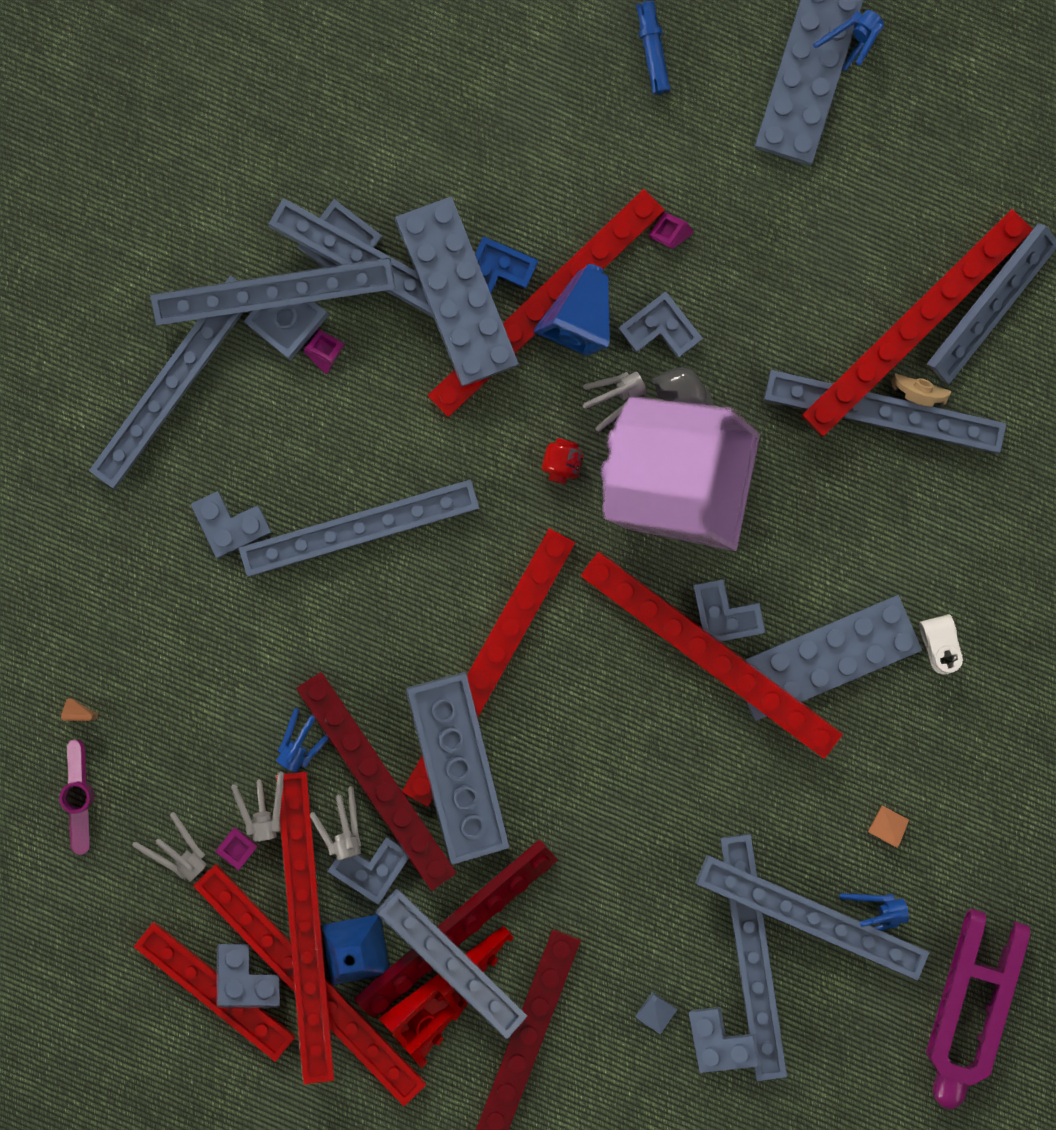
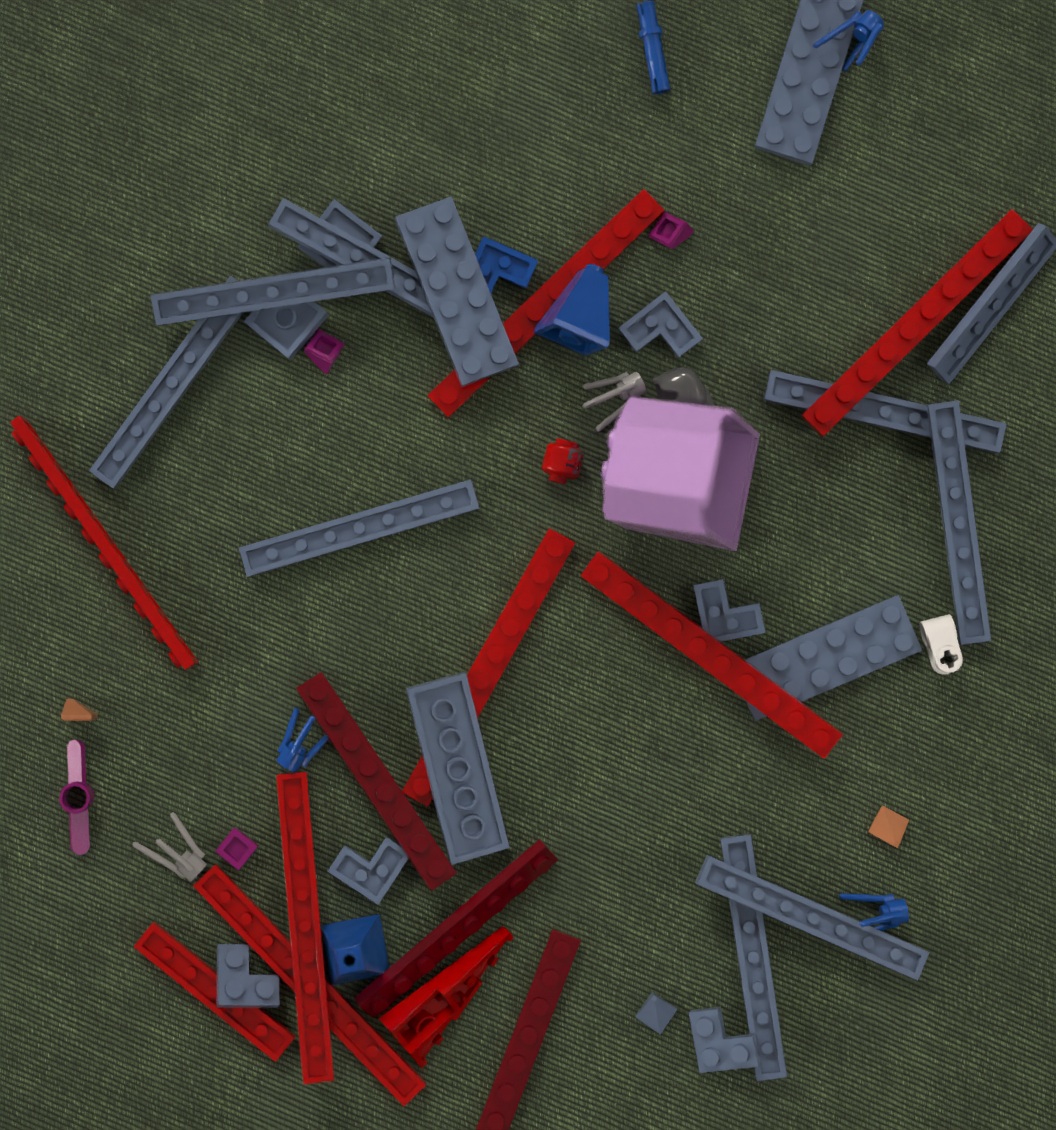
sand blue plate [191,491,272,559] -> none
light grey plant [231,771,284,841] -> none
light grey plant [310,786,362,861] -> none
sand blue plate [375,889,527,1039] -> none
tan plate [891,373,951,407] -> none
magenta piece [926,908,1030,1109] -> none
none -> red plate [10,415,199,670]
none -> sand blue plate [926,400,991,645]

